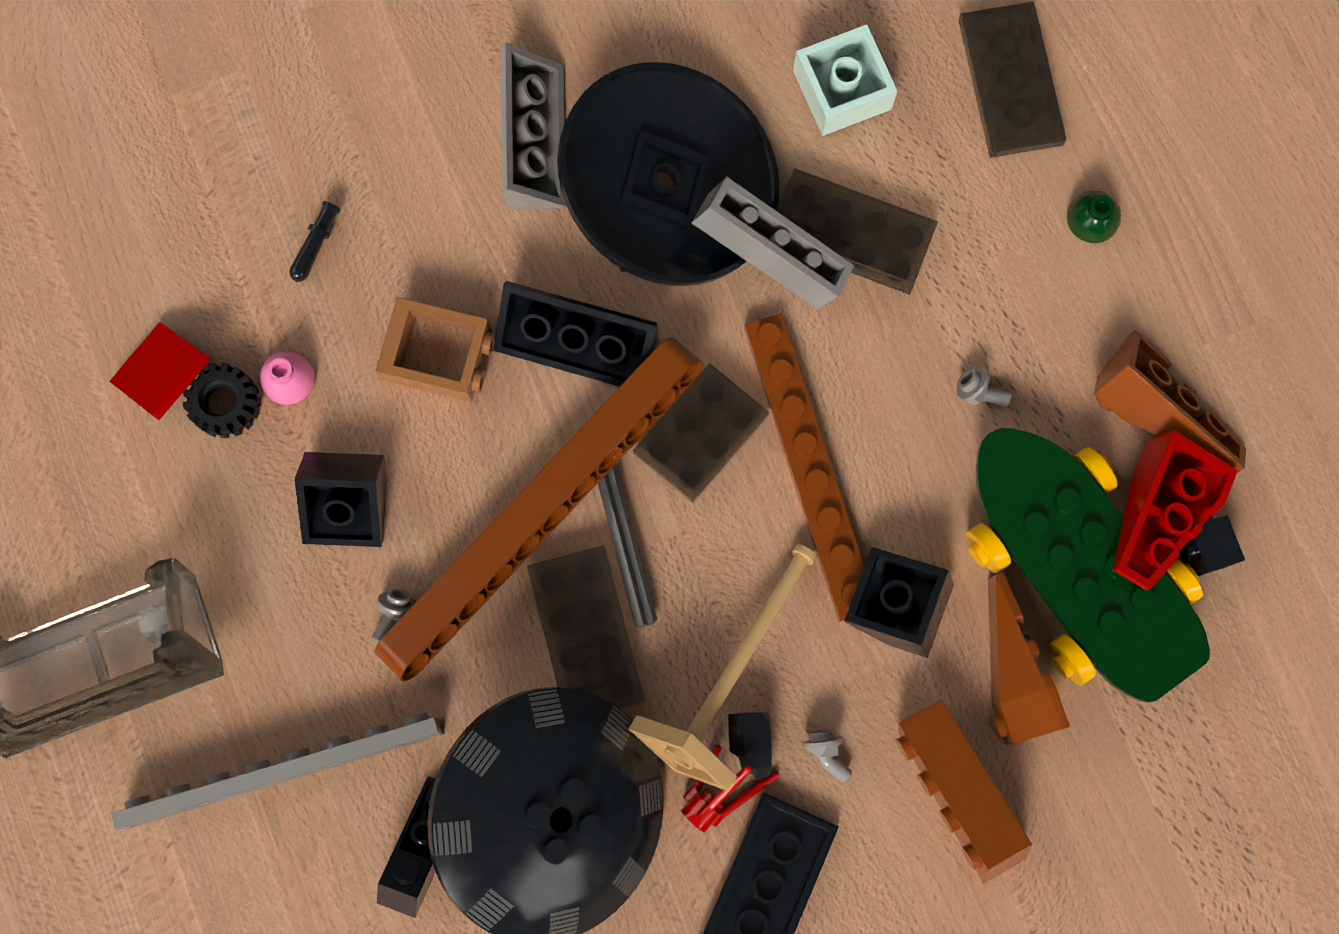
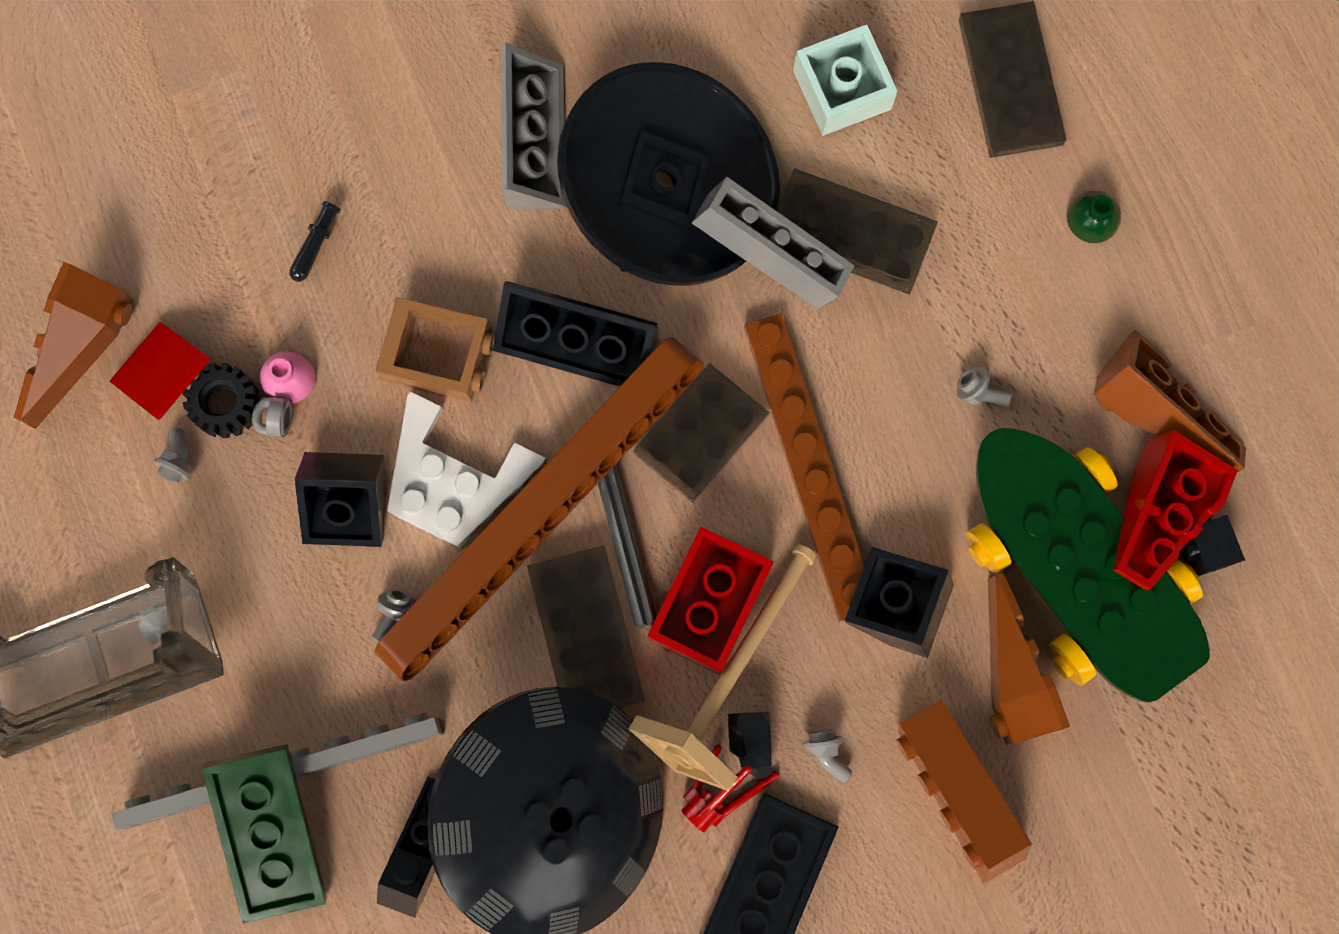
none -> dark orange wedge [13,262,133,429]
none -> light grey plate [153,428,192,484]
none -> dark green plate [201,744,327,924]
none -> light grey tile [252,397,292,437]
none -> white wing [387,392,547,548]
none -> red brick [647,526,774,676]

